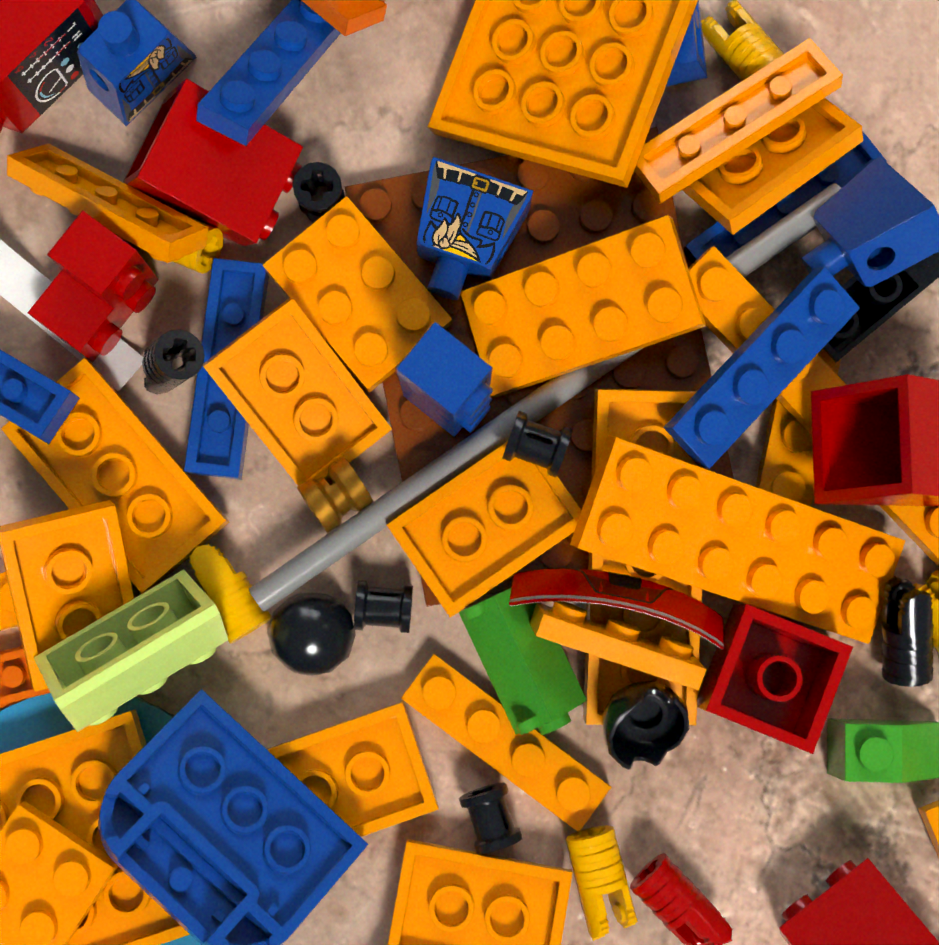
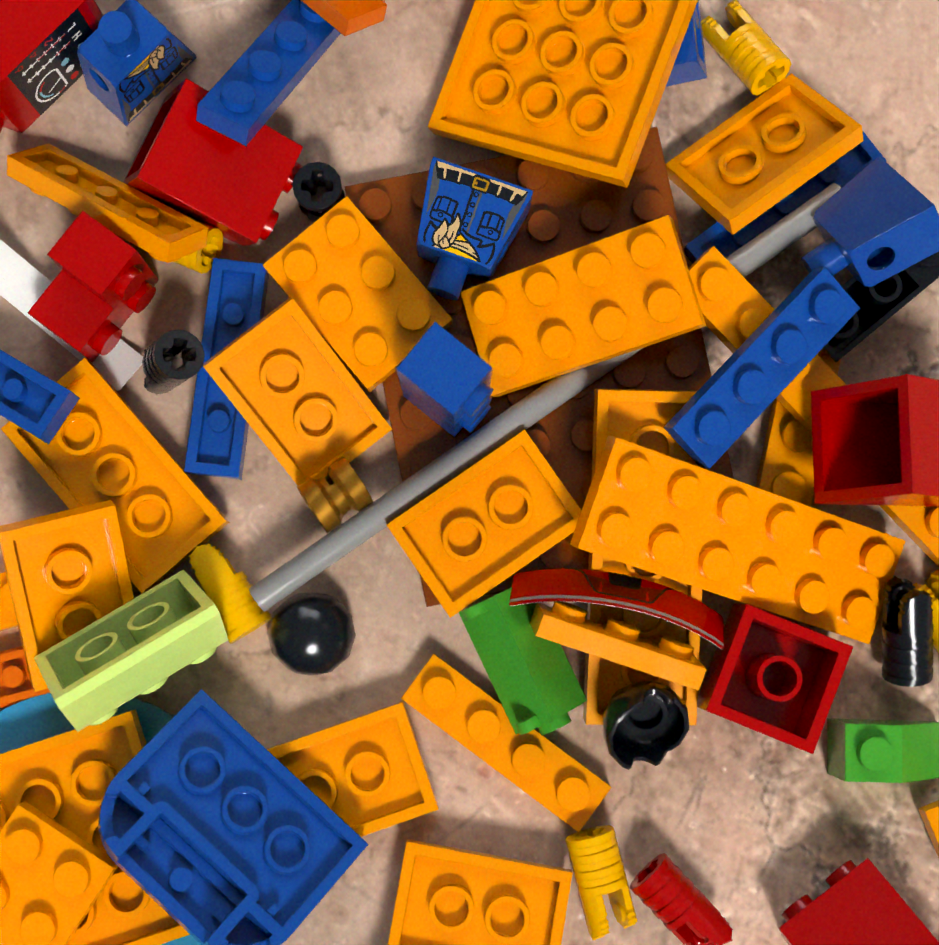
black bush [354,580,413,633] -> none
black bush [459,782,522,854] -> none
black bush [502,411,573,478] -> none
light orange plate [634,38,843,204] -> none

